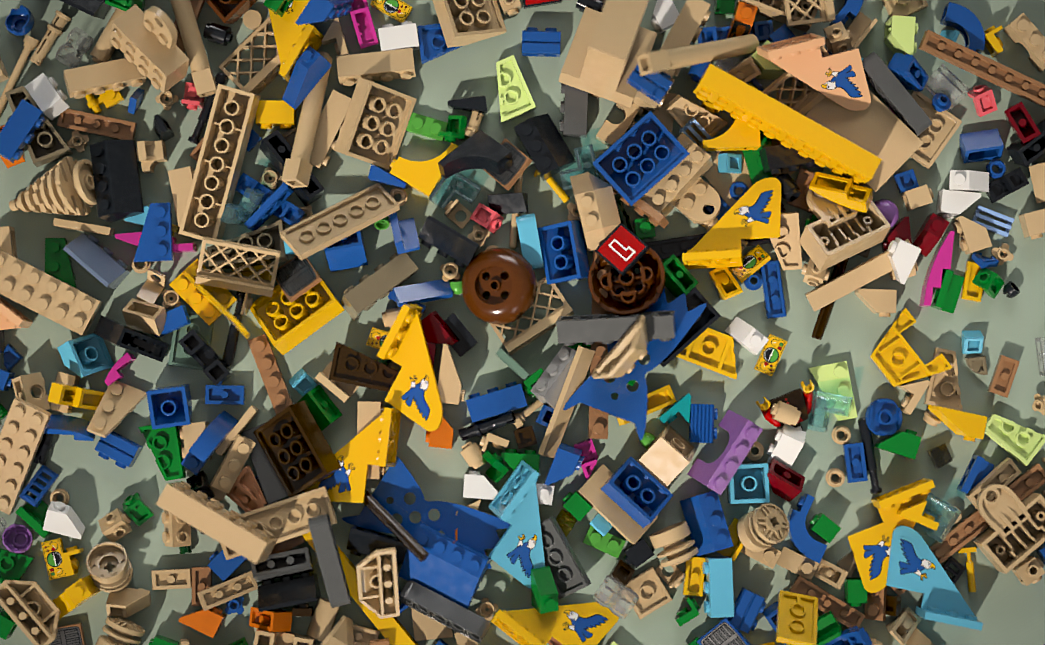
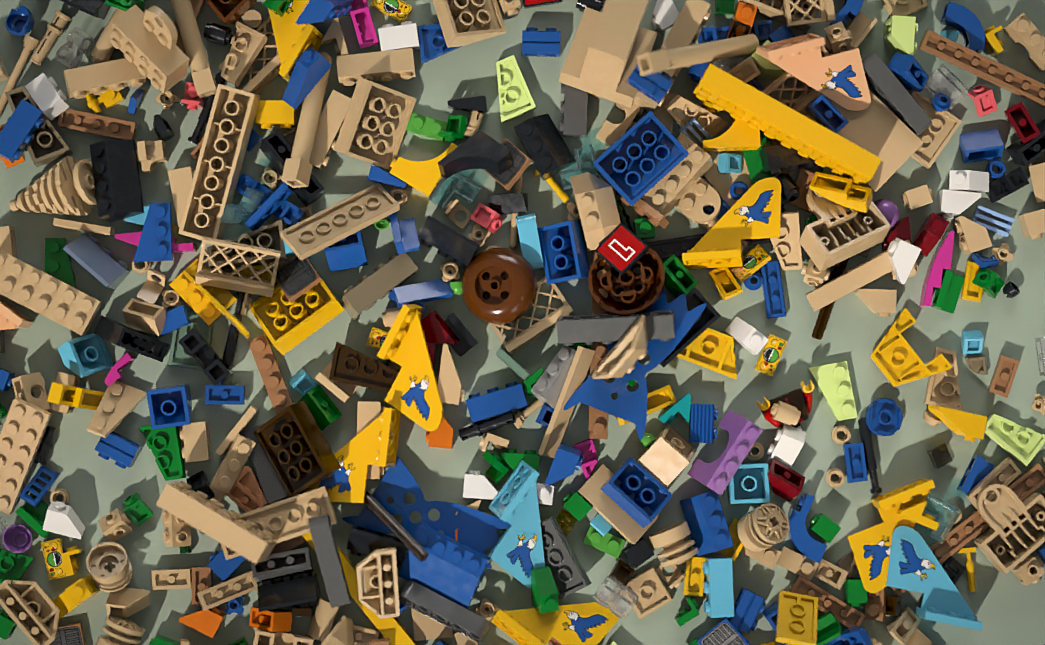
blue tile [3,344,24,371] -> none
blue slope [44,415,96,441] -> none
tan plate [67,130,90,153] -> none
blue arch [181,410,239,475] -> none
tan brick [460,441,487,470] -> none
dark brown plate [514,425,537,449] -> none
clear light blue brick [807,390,853,432] -> none
green slope [874,429,922,460] -> none
blue plate [894,169,919,194] -> none
tan slope [897,380,930,415] -> none
none -> tan wing [220,21,268,87]
none -> blue brick [805,94,849,134]

